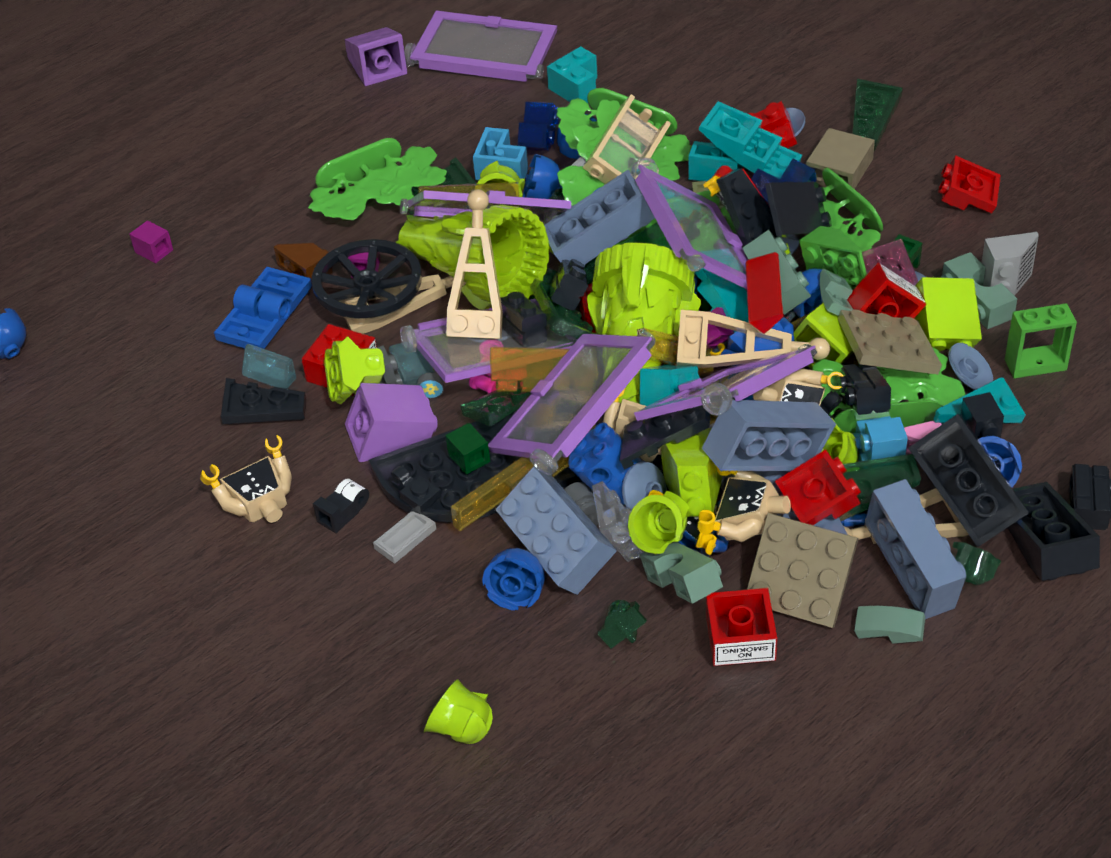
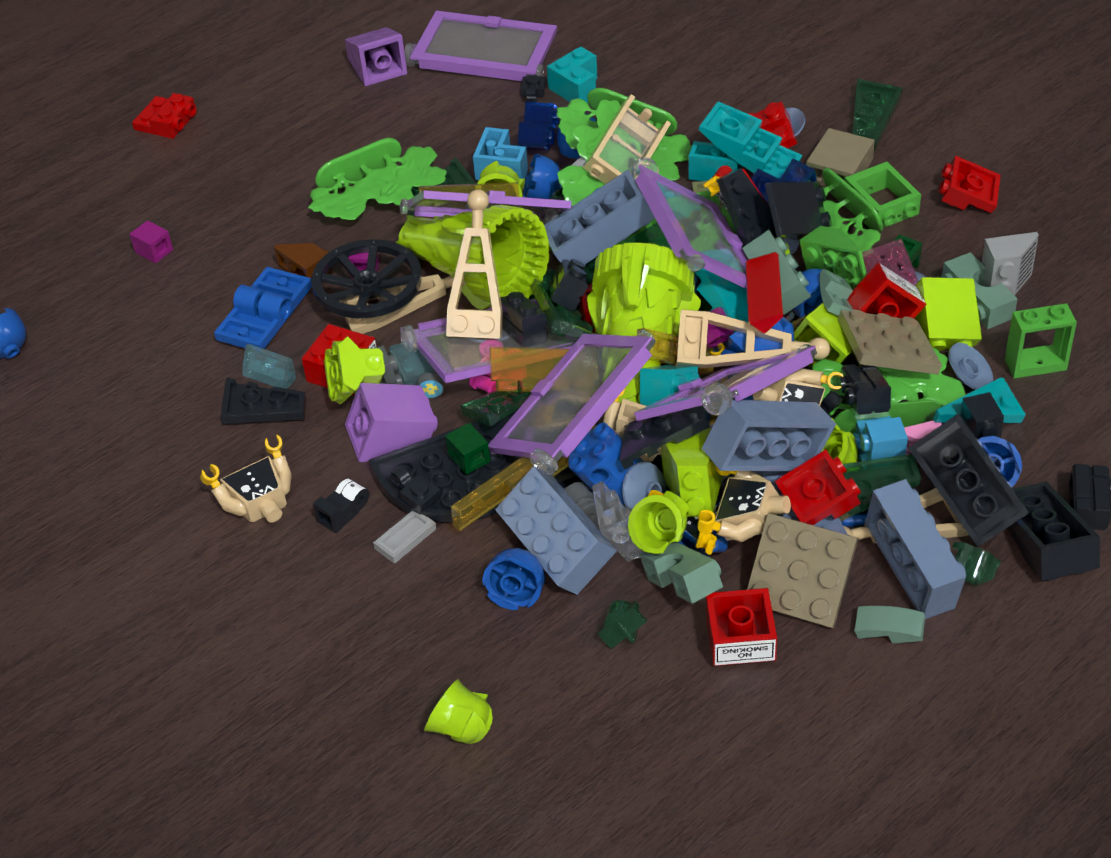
none -> red plate [132,93,197,139]
none -> black plate [521,75,546,106]
none -> bright green window [845,162,921,228]

